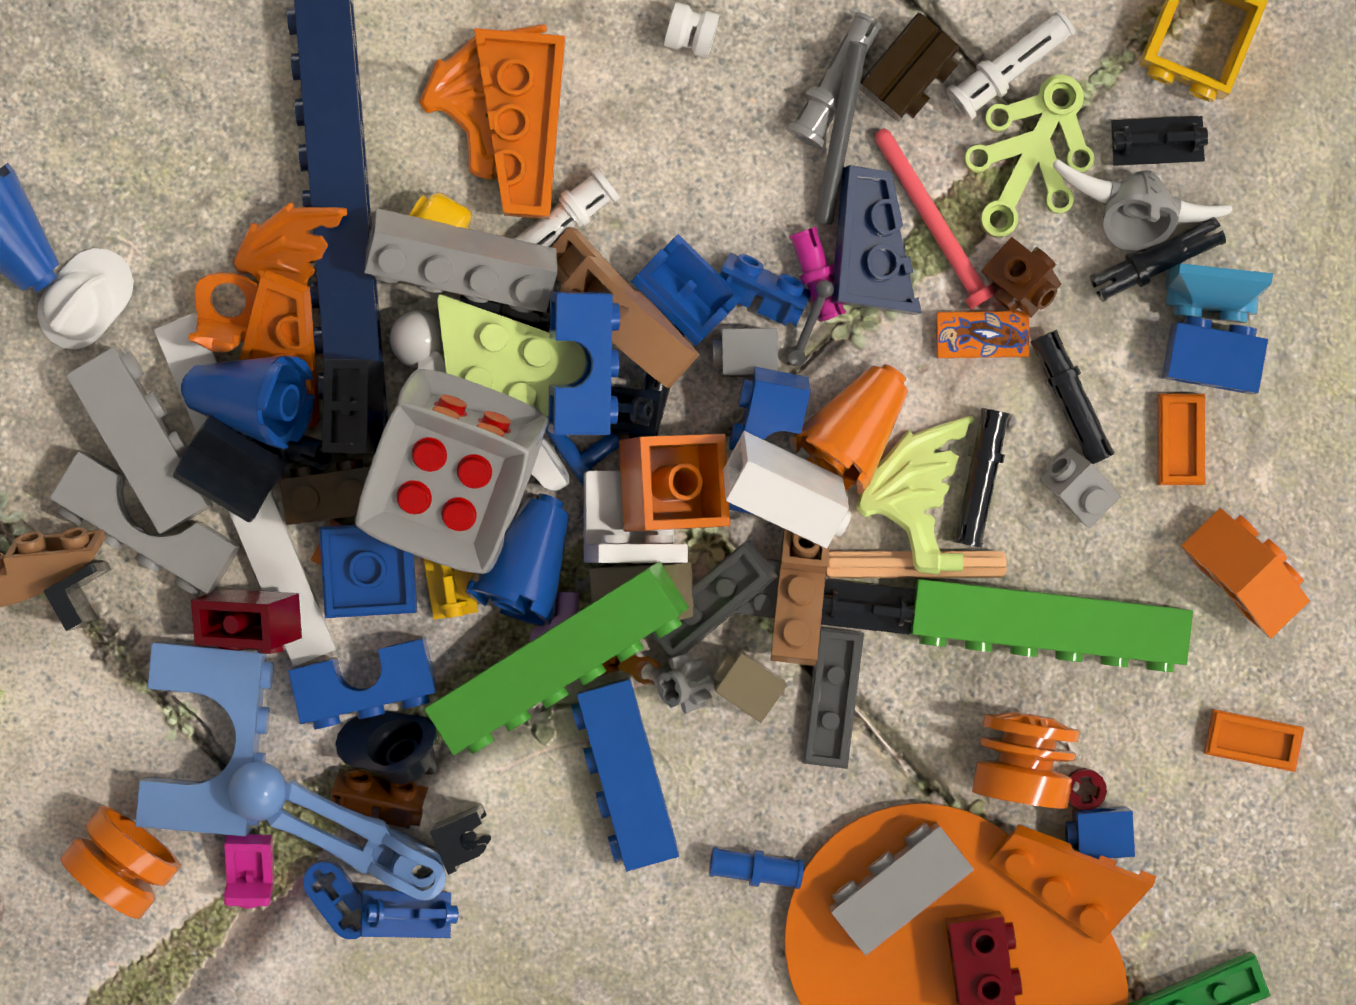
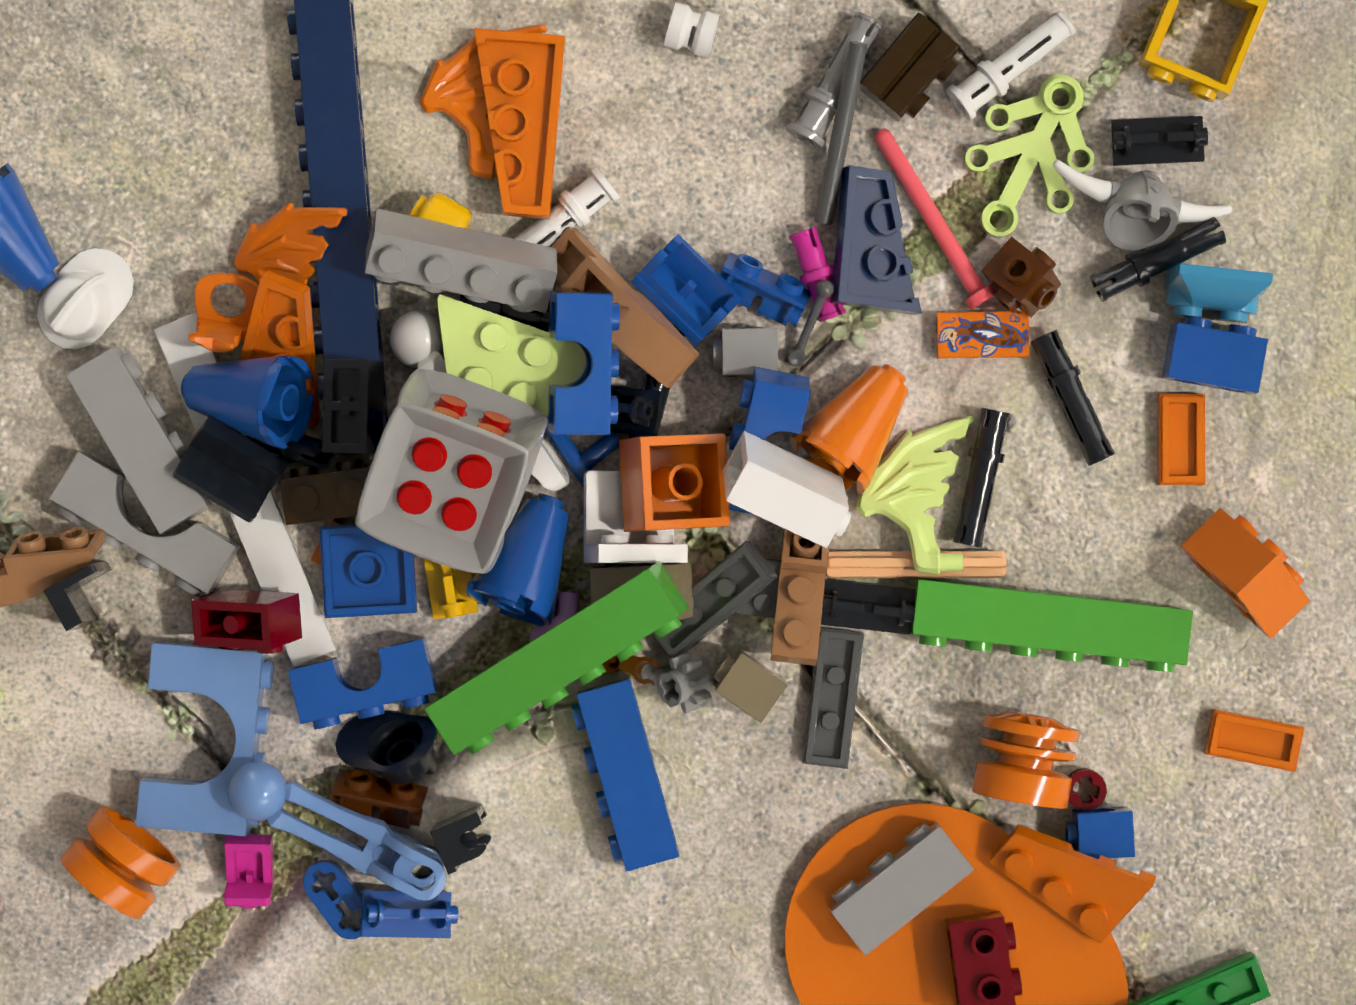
blue pin [709,847,804,889] -> none
light grey bracket [1040,448,1121,529] -> none

